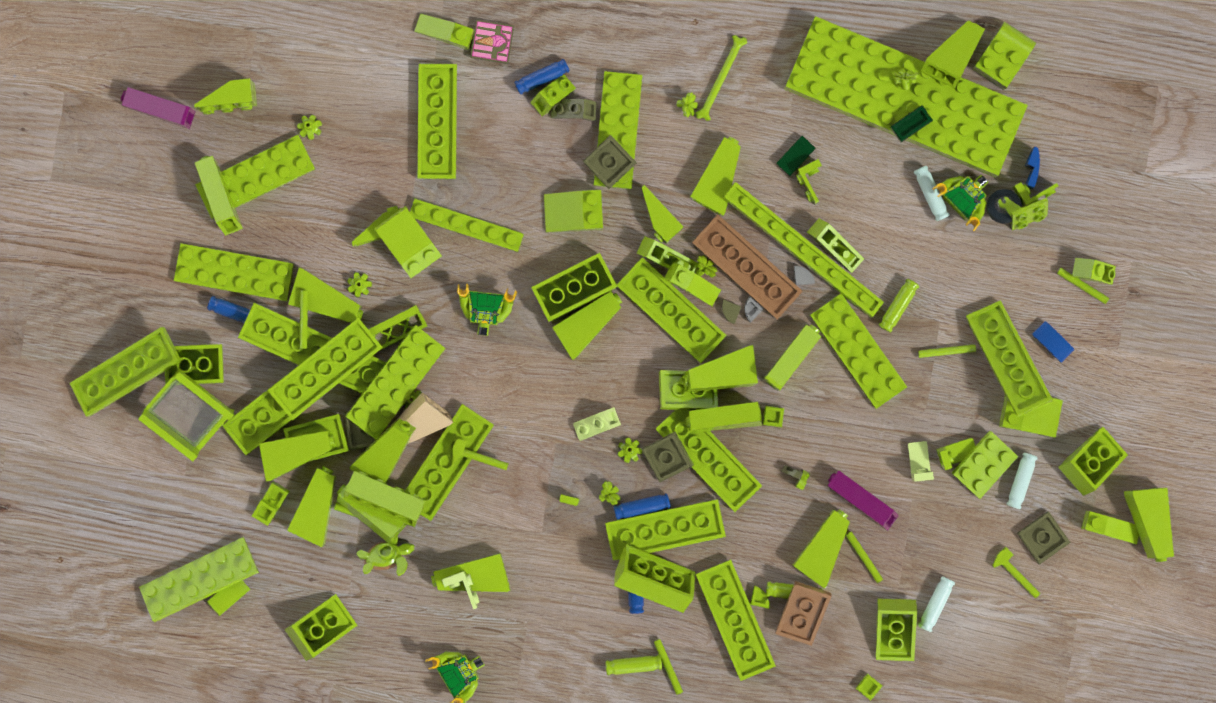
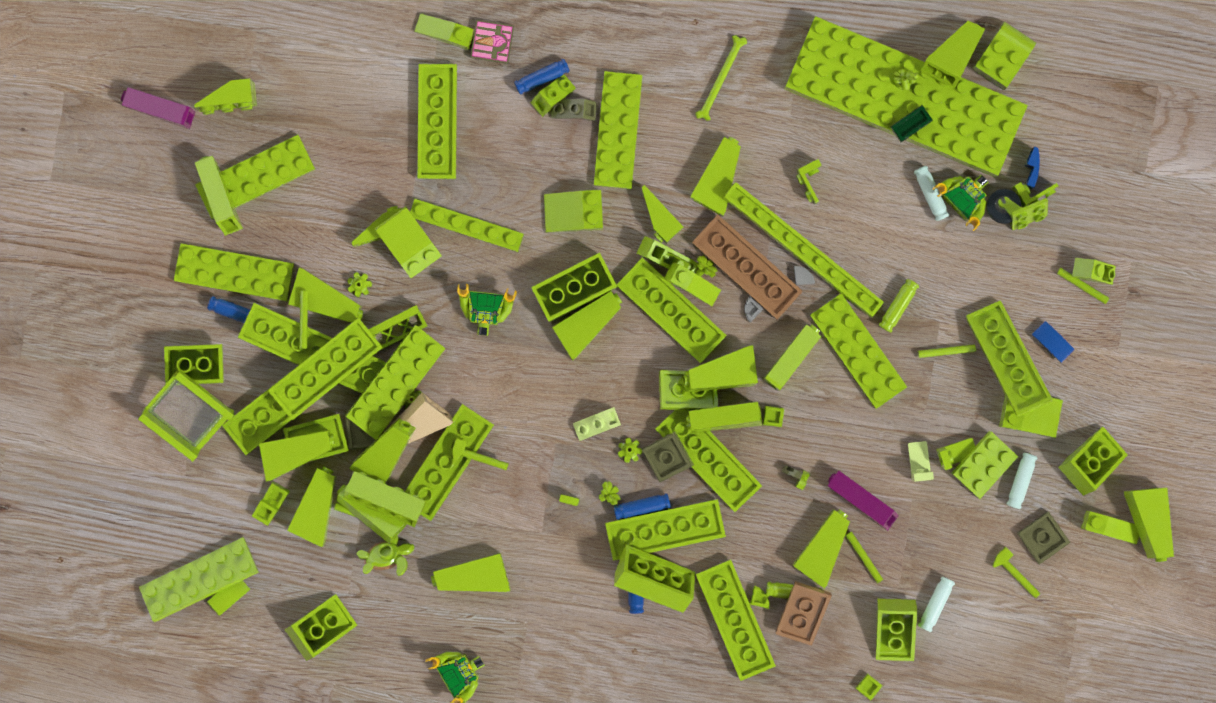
lime plate [70,327,181,417] -> none
lime plant [297,115,322,140] -> none
yellowish green bracket [442,571,480,610] -> none
olive tile [583,135,637,189] -> none
lime axle [605,655,662,676] -> none
lime bar [654,639,683,695] -> none
lime plant [677,92,698,117] -> none
olive tile [722,300,741,324] -> none
dark green tile [776,136,816,176] -> none
lime slope [807,218,864,273] -> none

